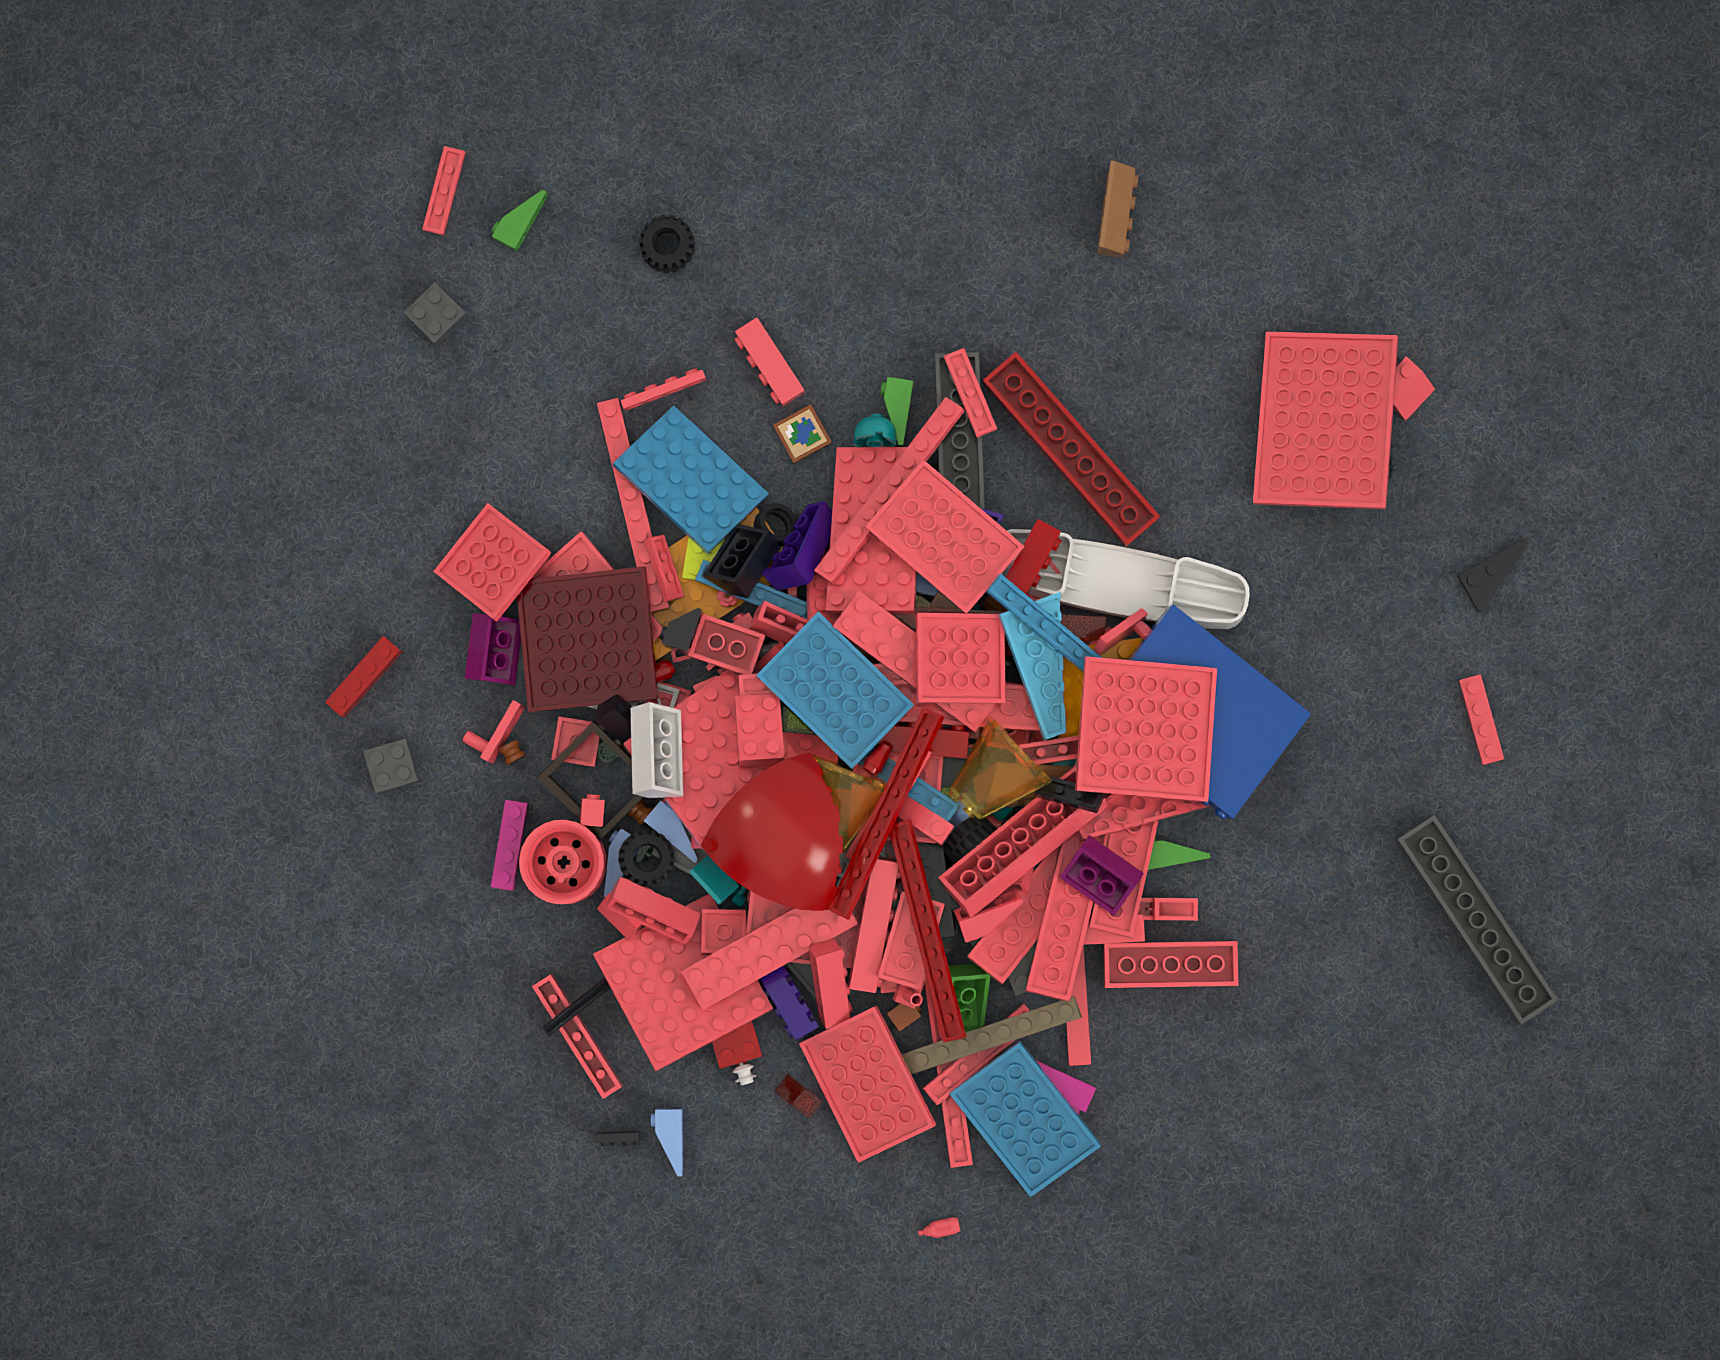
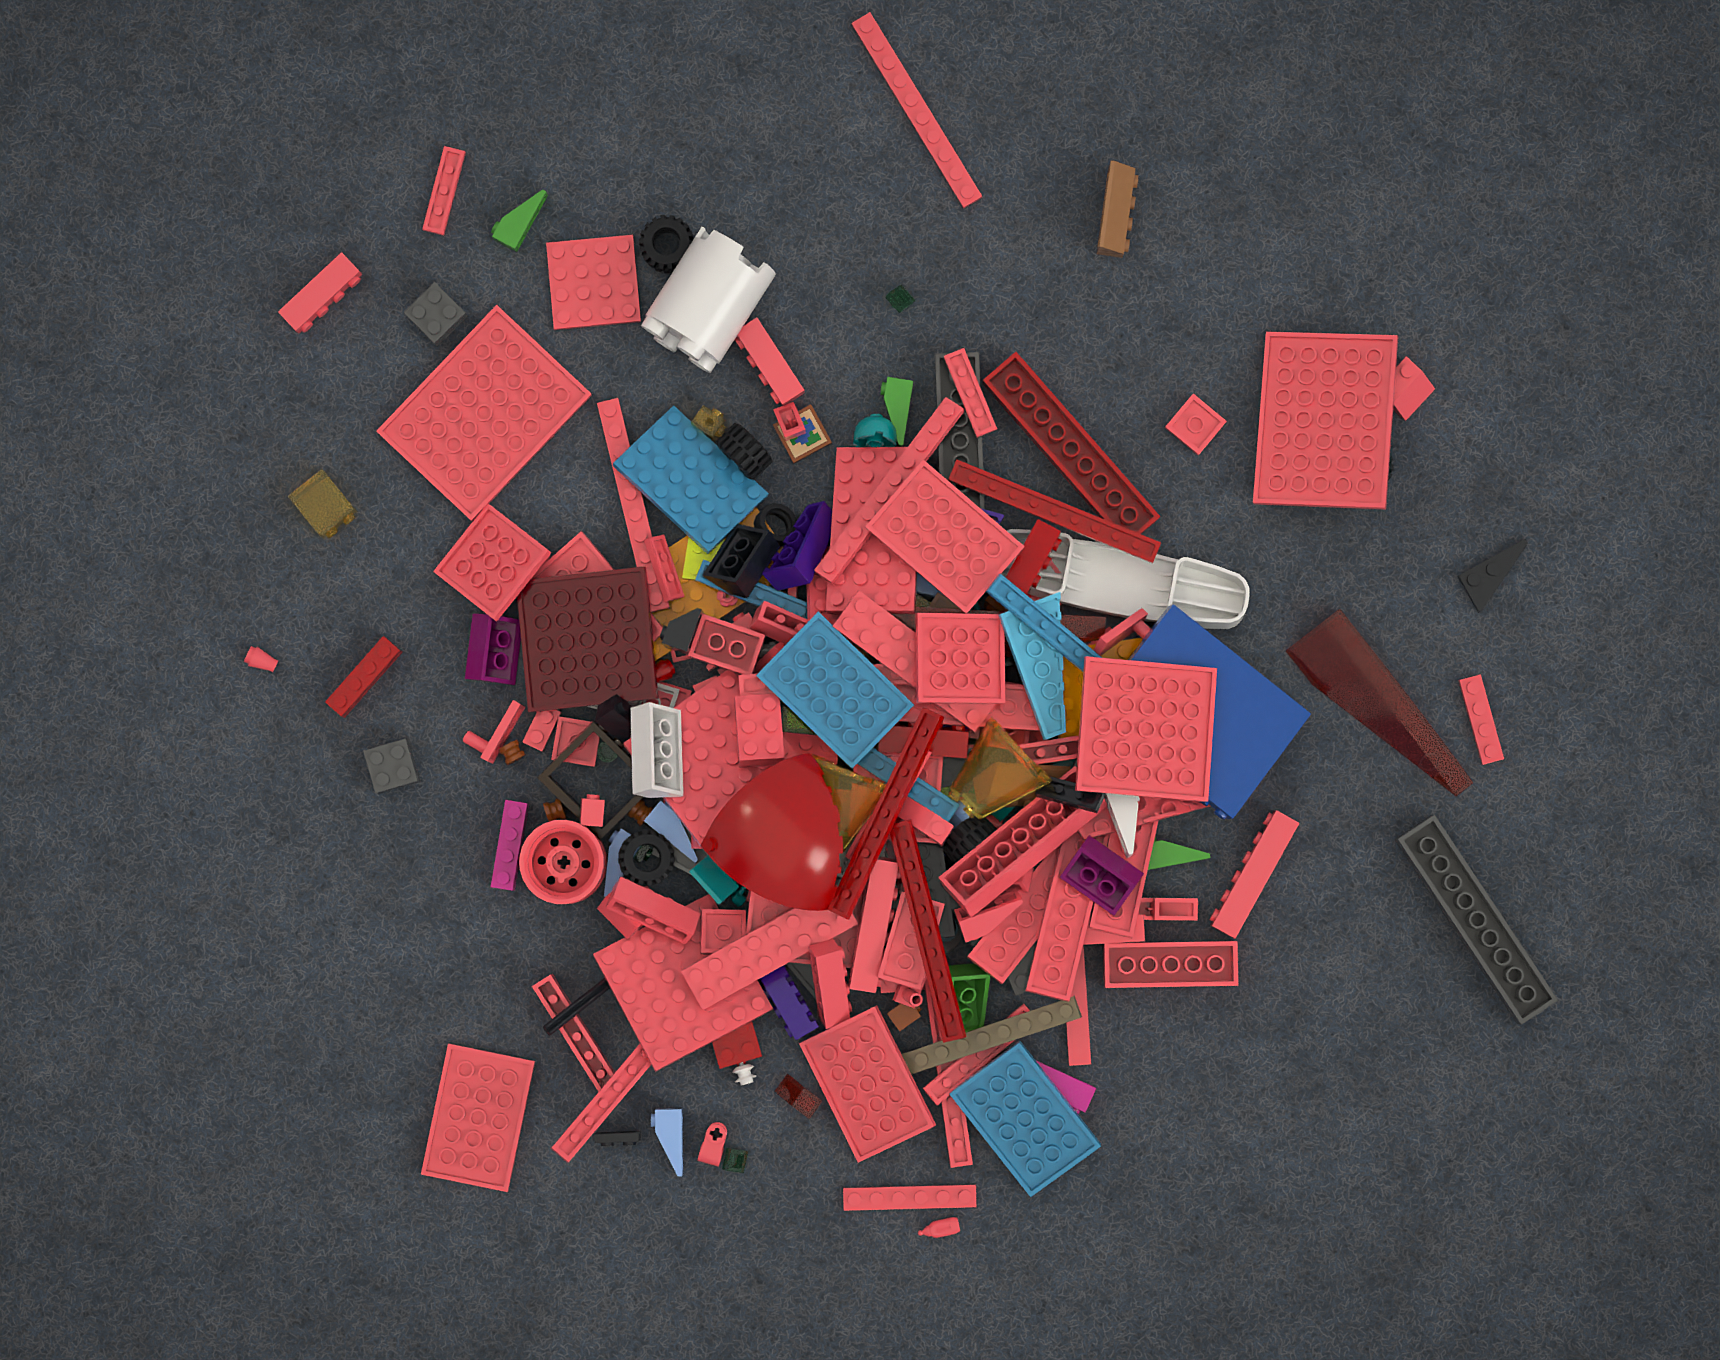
coral plate [620,368,706,411] -> none
red cone [862,743,892,777] -> none
none -> coral cone [244,646,278,672]
none -> coral brick [278,252,362,334]
none -> clear yellow panel [288,469,358,539]
none -> coral plate [376,305,592,521]
none -> coral plate [421,1043,535,1192]
none -> coral plate [523,710,562,752]
none -> dark orange wheel [543,798,567,822]
none -> coral plate [546,235,641,330]
none -> coral plate [551,1043,651,1163]
none -> white brick [641,227,776,373]
none -> clear yellow brick [691,405,726,440]
none -> coral piece [697,1122,727,1167]
none -> black tyre [716,423,773,480]
none -> clear green plate [722,1148,748,1173]
none -> coral slope [773,402,806,441]
none -> coral plate [843,1184,976,1211]
none -> coral plate [851,12,982,209]
none -> clear green plate [885,285,915,313]
none -> red plate [948,459,1161,564]
none -> white slope [1104,793,1140,858]
none -> coral plate [1165,394,1227,455]
none -> coral brick [1209,810,1299,939]
none -> clear red wedge [1285,609,1473,796]

